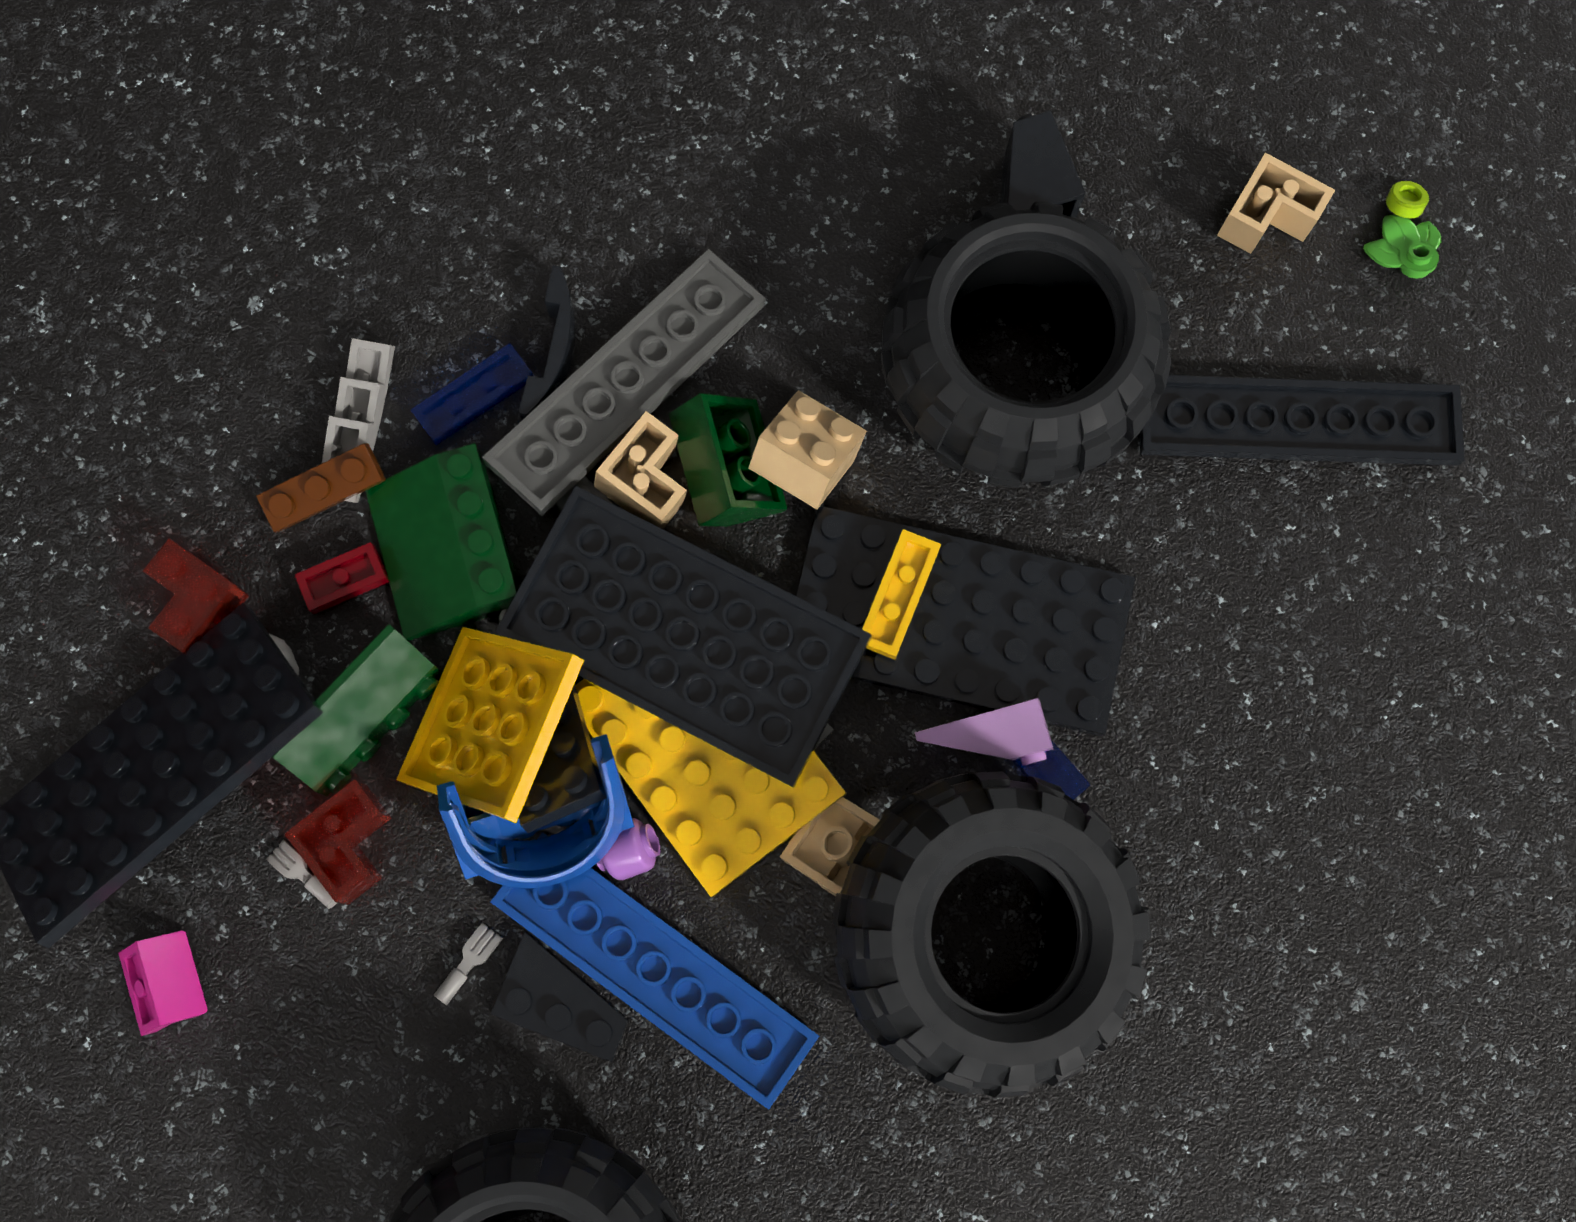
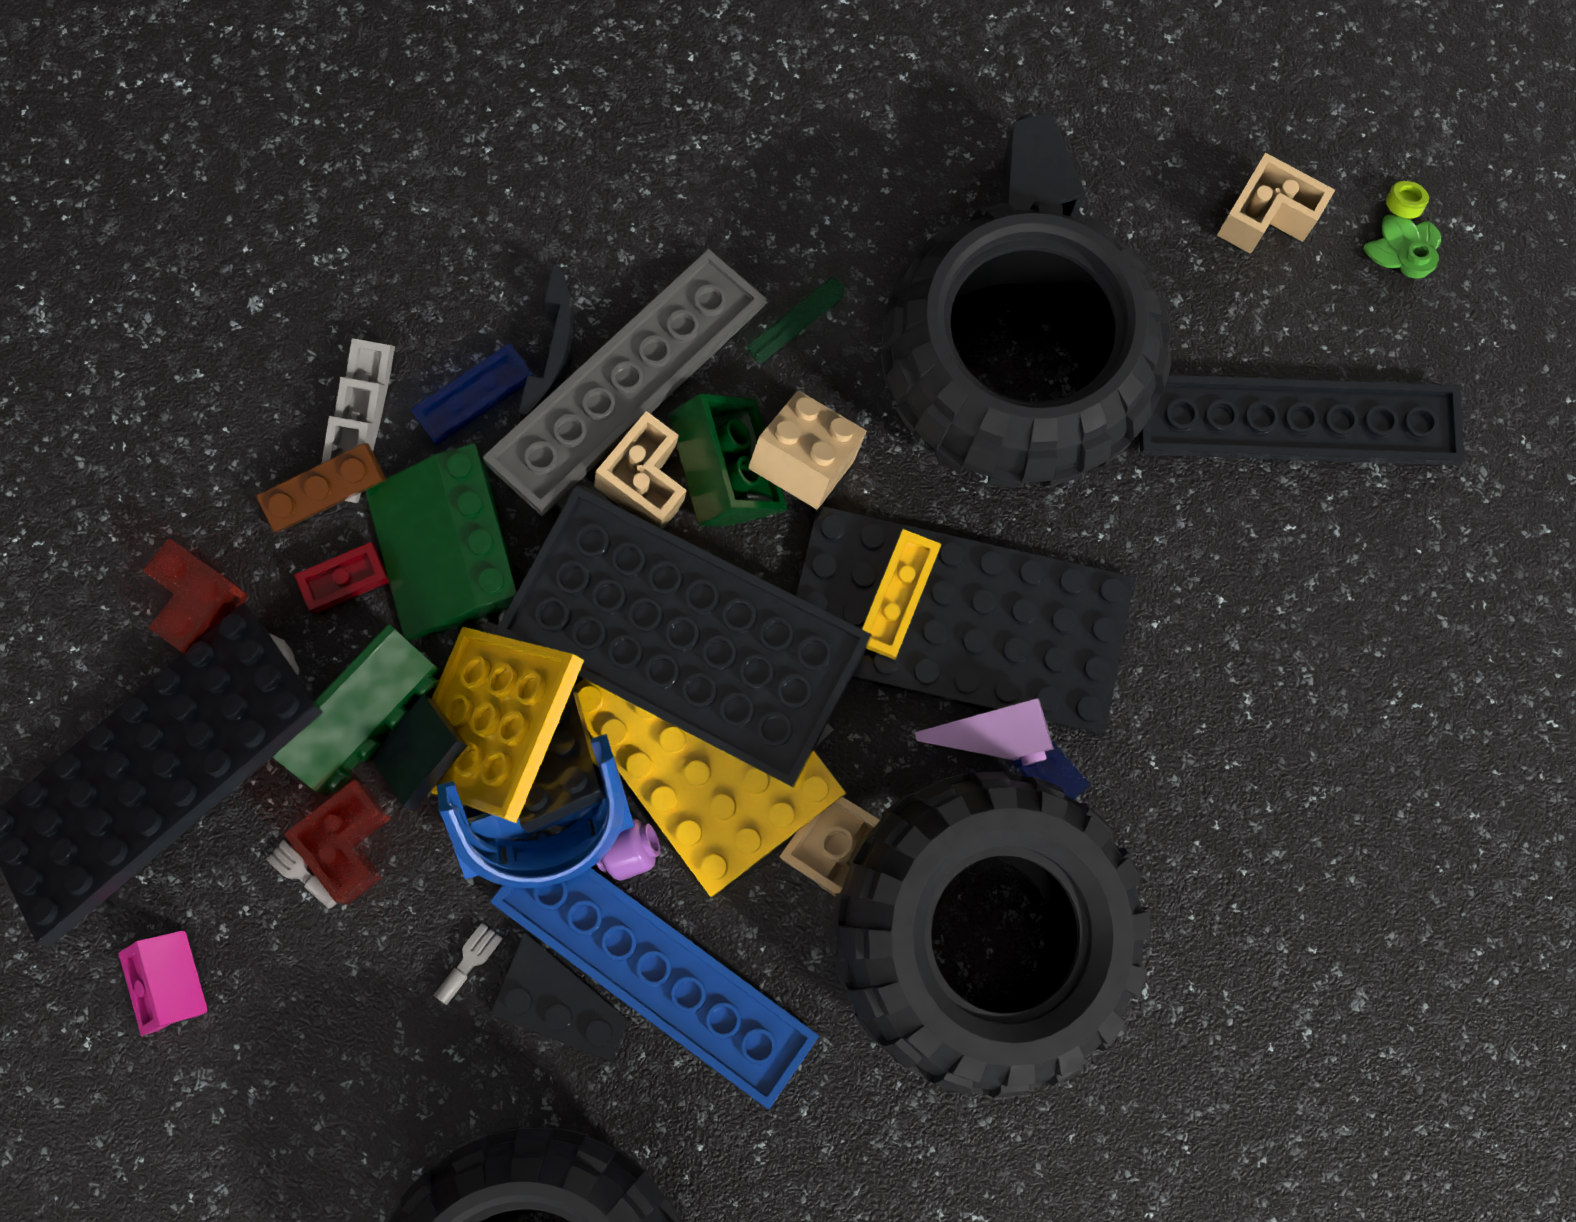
none -> black tile [371,694,468,811]
none -> clear green axle [747,277,845,363]

